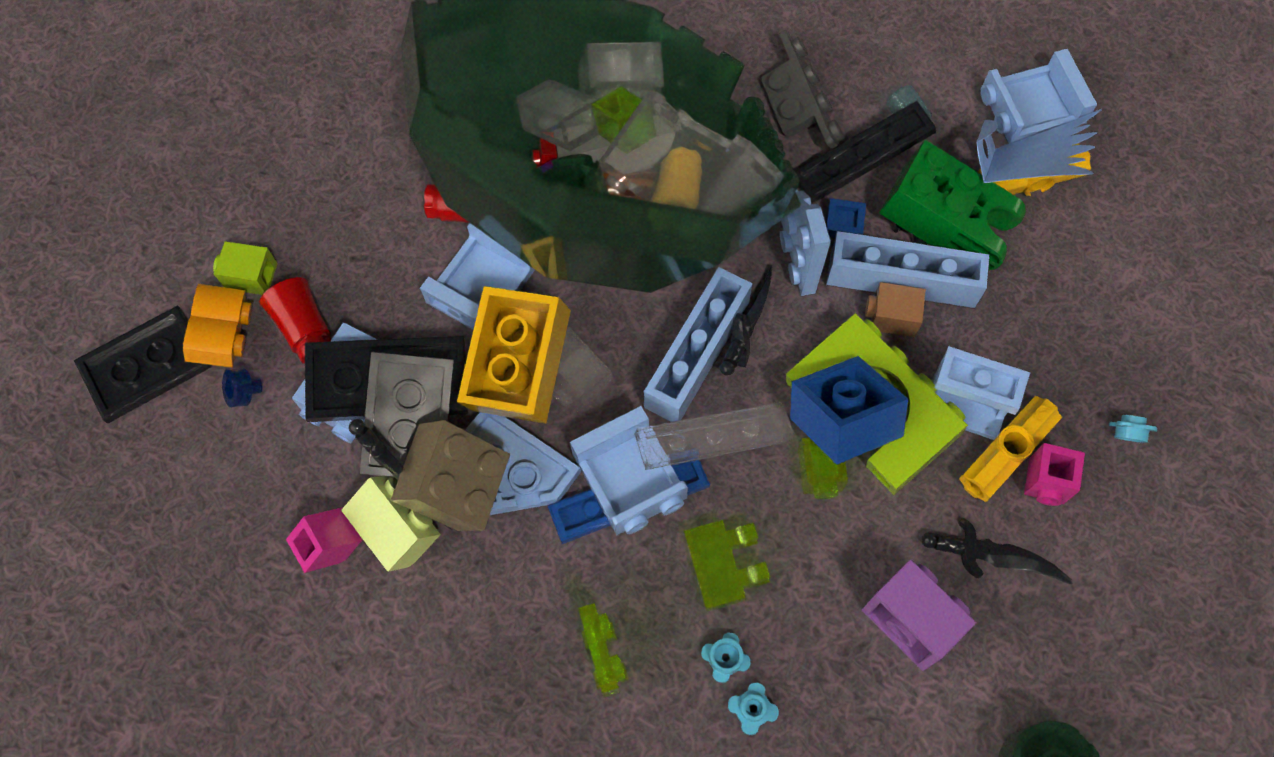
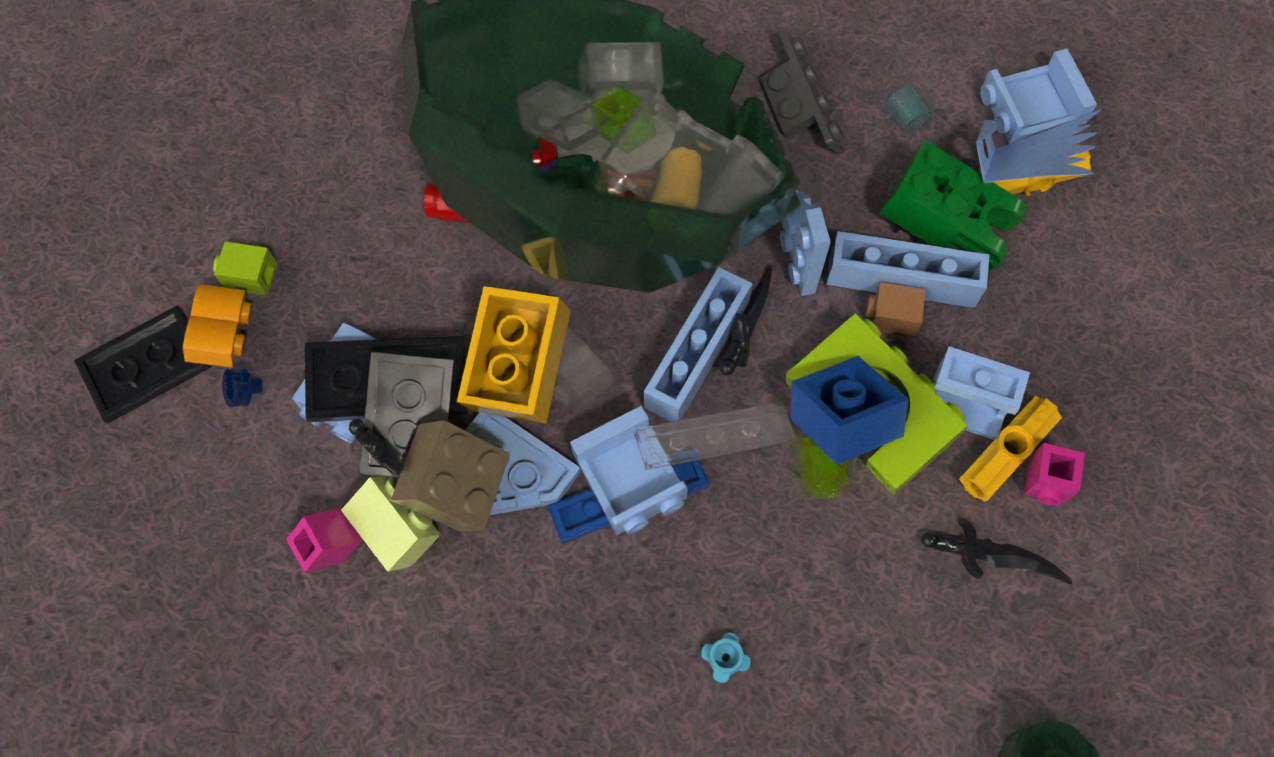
red plant [259,277,332,364] -> none
light blue panel [420,221,536,330] -> none
clear neon green plate [578,603,629,698] -> none
clear neon green plate [684,520,770,612] -> none
medium azure plate [728,683,779,735] -> none
black tile [792,101,936,203] -> none
blue plate [826,198,866,238] -> none
medium lavender brick [862,559,976,671] -> none
medium azure plate [1109,415,1157,443] -> none

